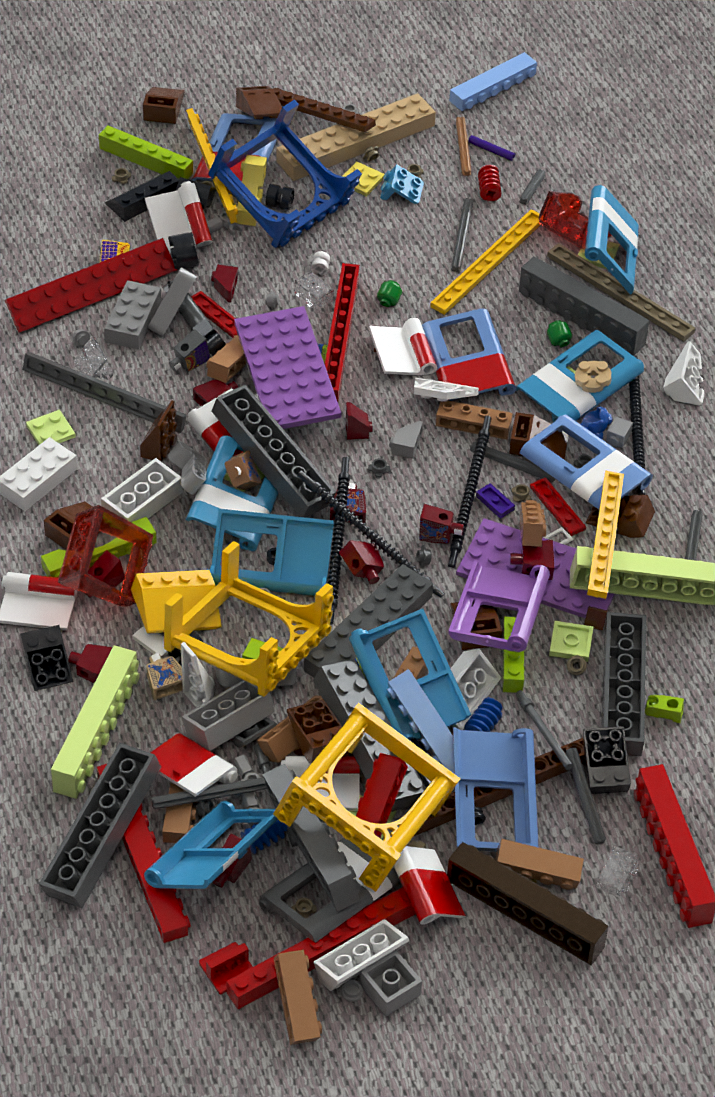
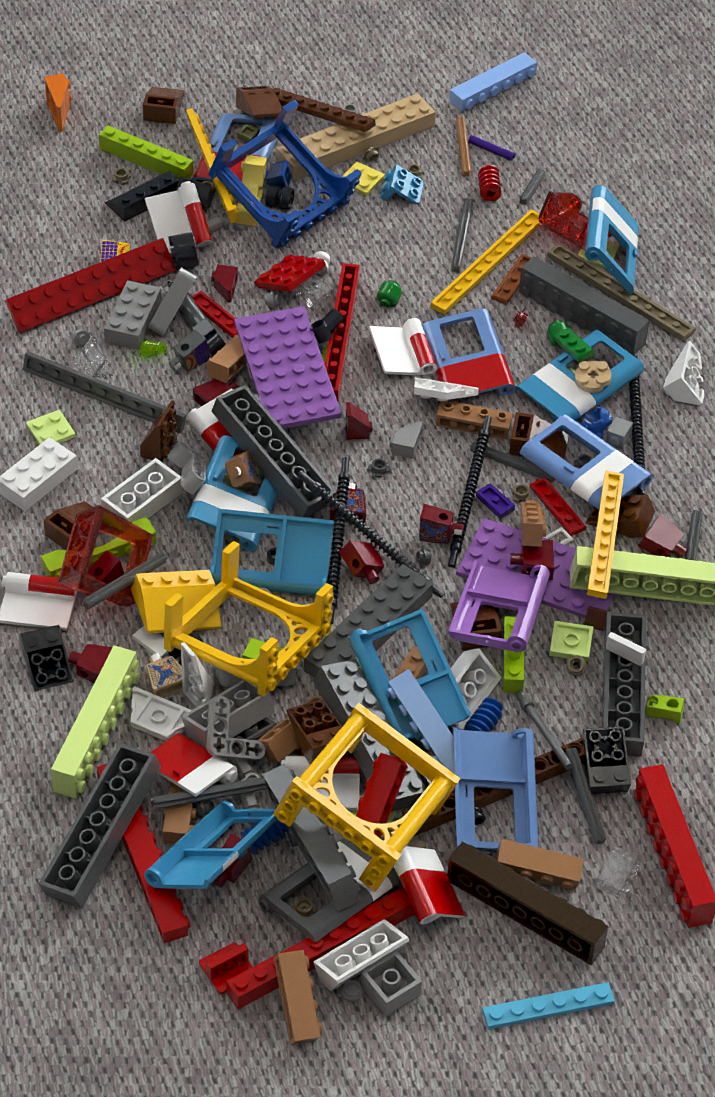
none -> orange slope [44,73,72,132]
none -> dark grey axle [82,552,168,609]
none -> white wing [131,686,192,741]
none -> clear neon green cone [139,340,167,357]
none -> light grey beam [206,696,265,760]
none -> olive plate [237,124,260,143]
none -> red plate [254,255,326,292]
none -> blue slope [265,161,292,188]
none -> black piece [310,309,344,344]
none -> medium azure plate [482,982,615,1030]
none -> dark orange tile [491,254,531,305]
none -> clear red plate [513,308,528,328]
none -> green plate [553,328,595,363]
none -> white tile [606,632,646,666]
none -> torso [638,513,687,558]

